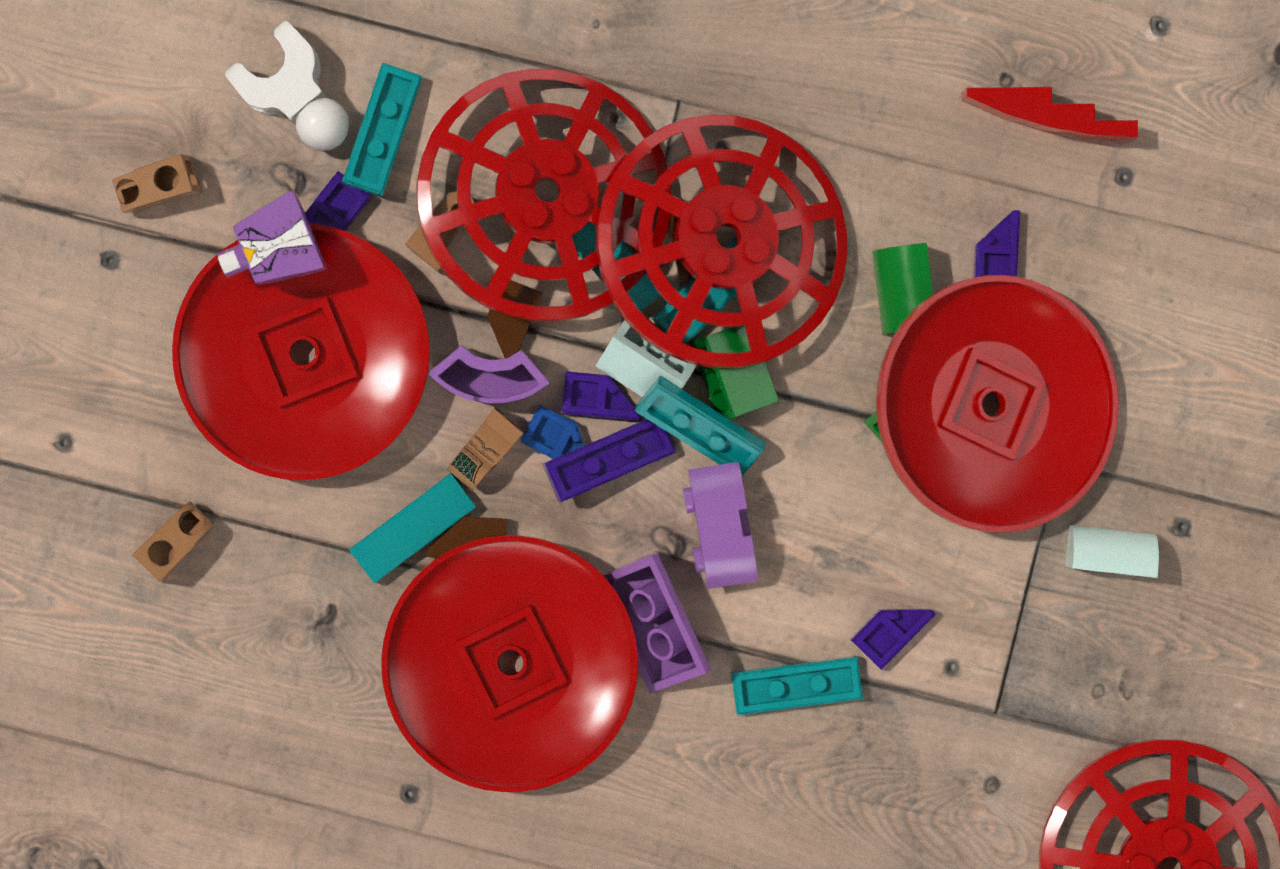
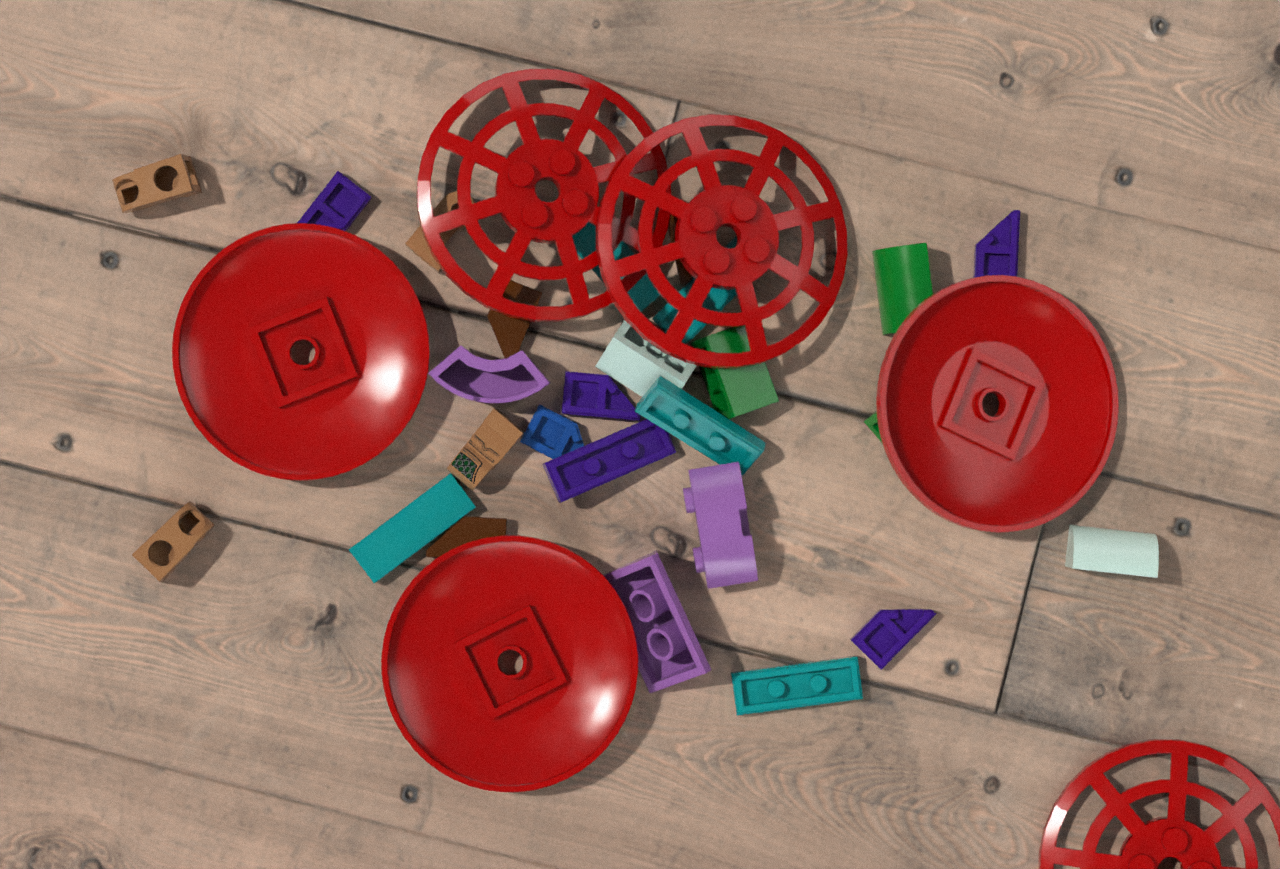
medium lavender torso [217,190,327,285] -> none
white piece [225,21,349,151] -> none
teal tile [342,62,423,198] -> none
red slope [962,87,1138,141] -> none

